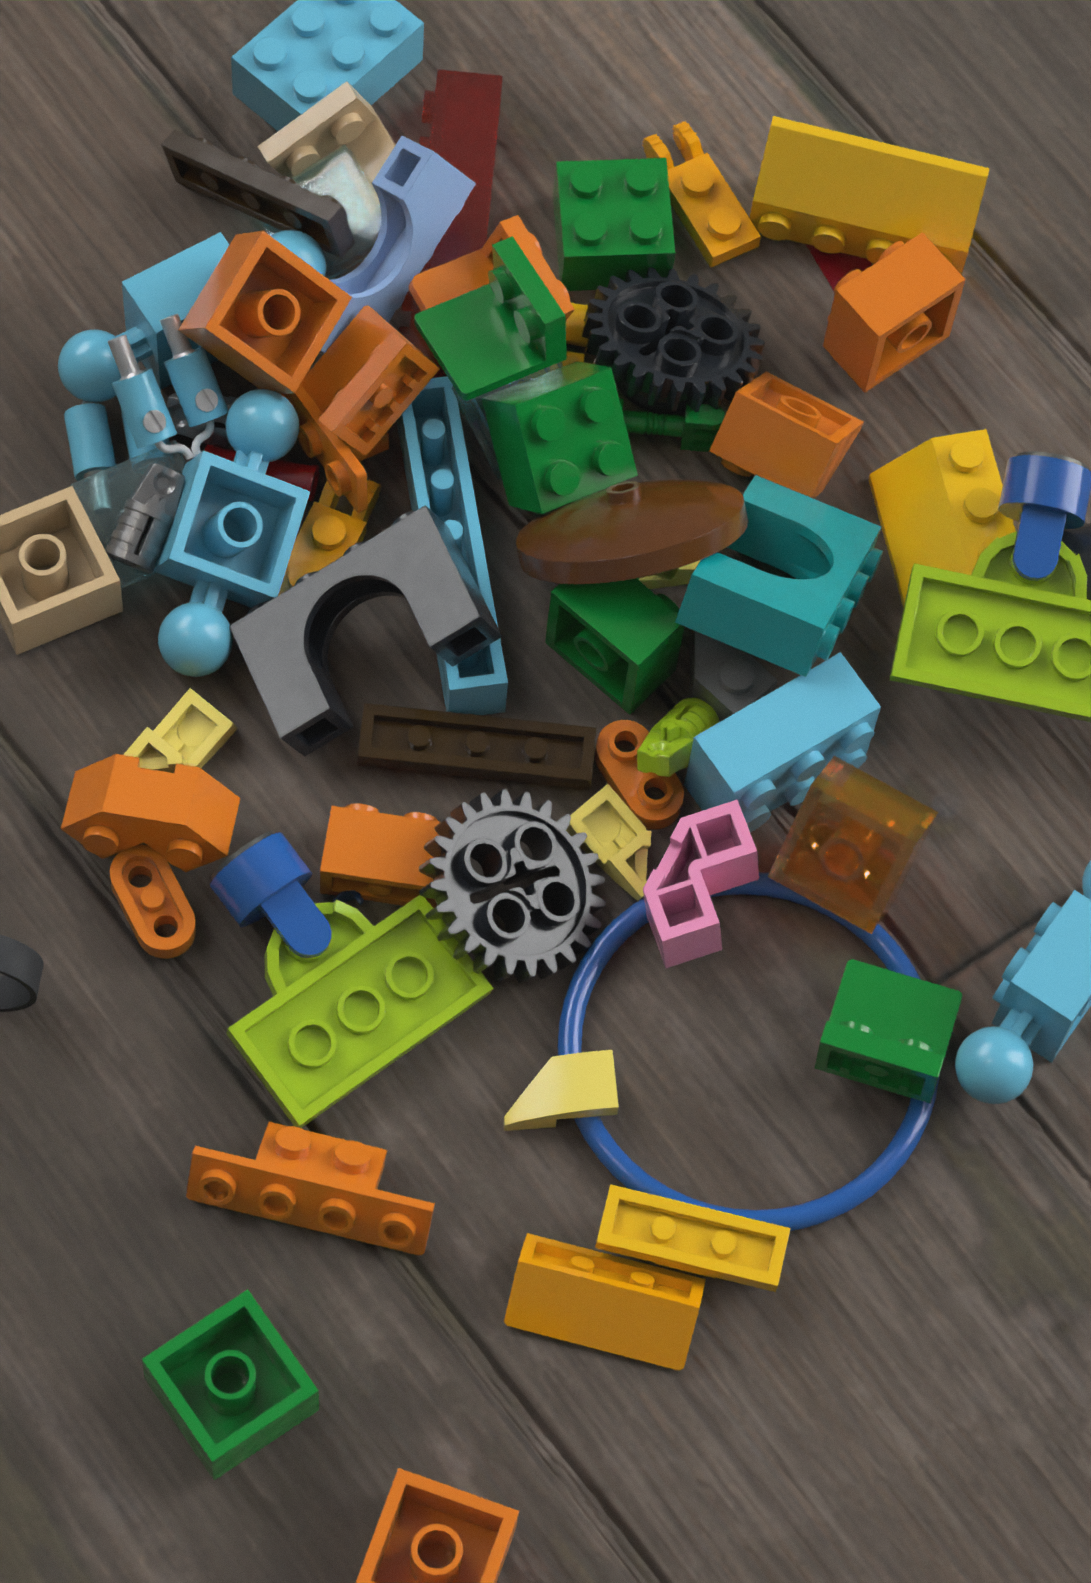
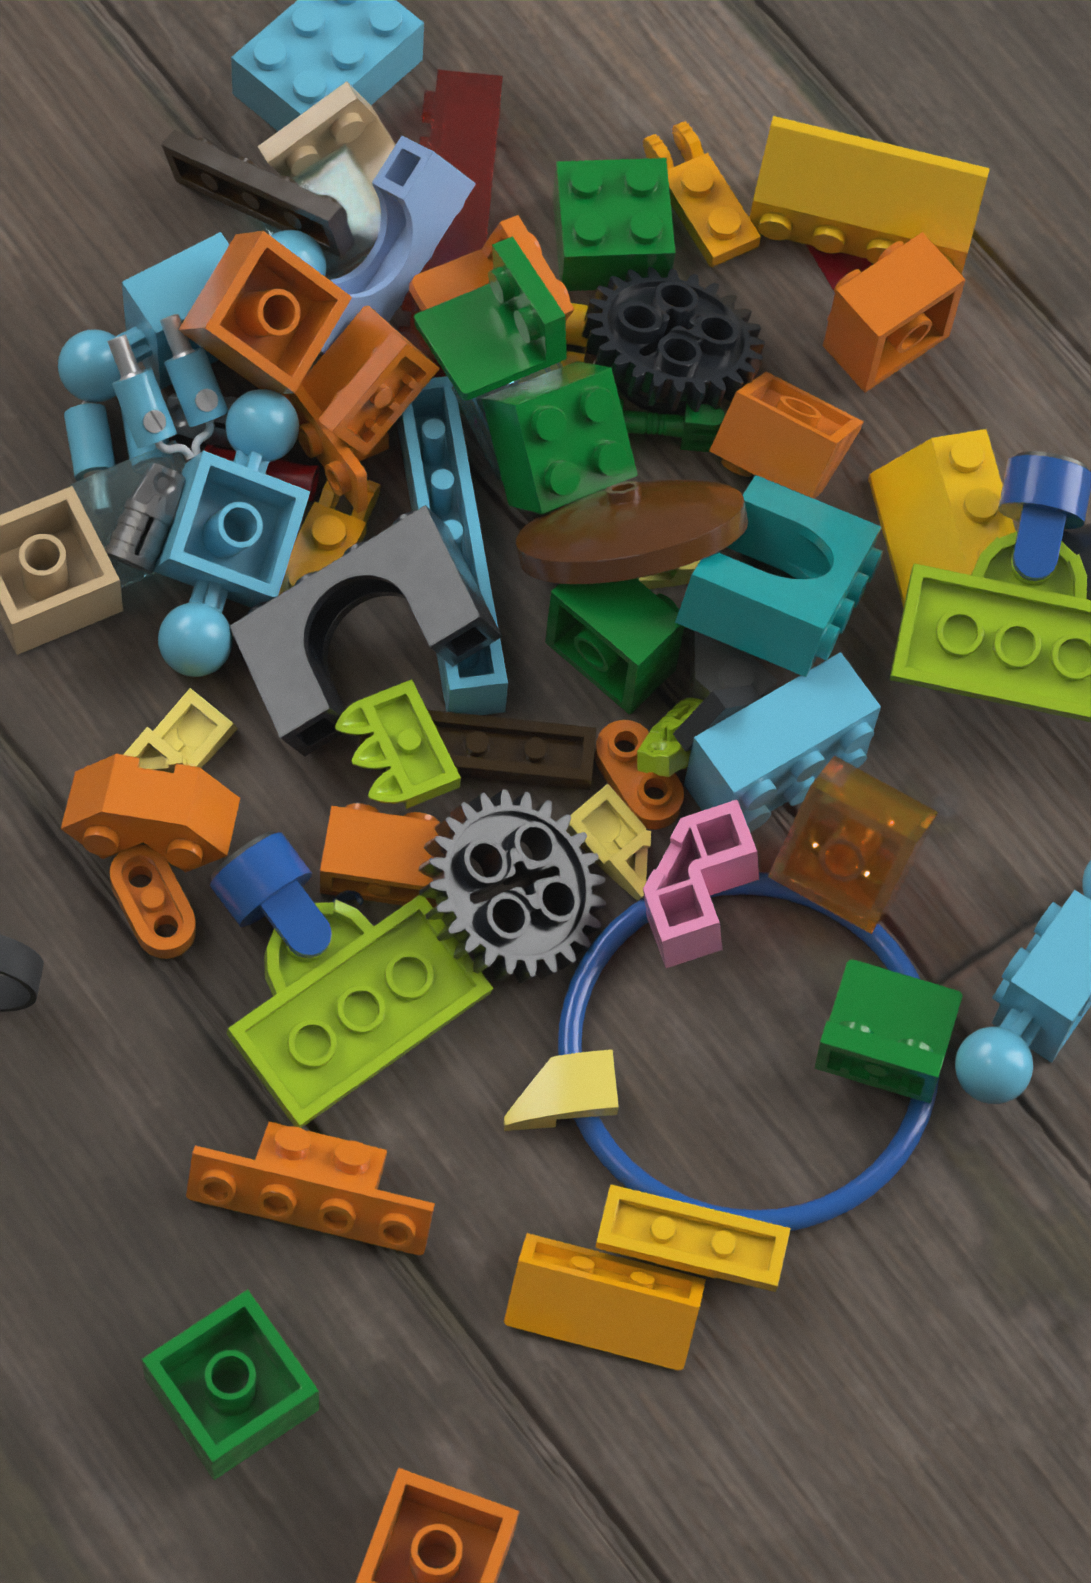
none -> lime plate [335,679,461,809]
none -> black piece [673,685,761,751]

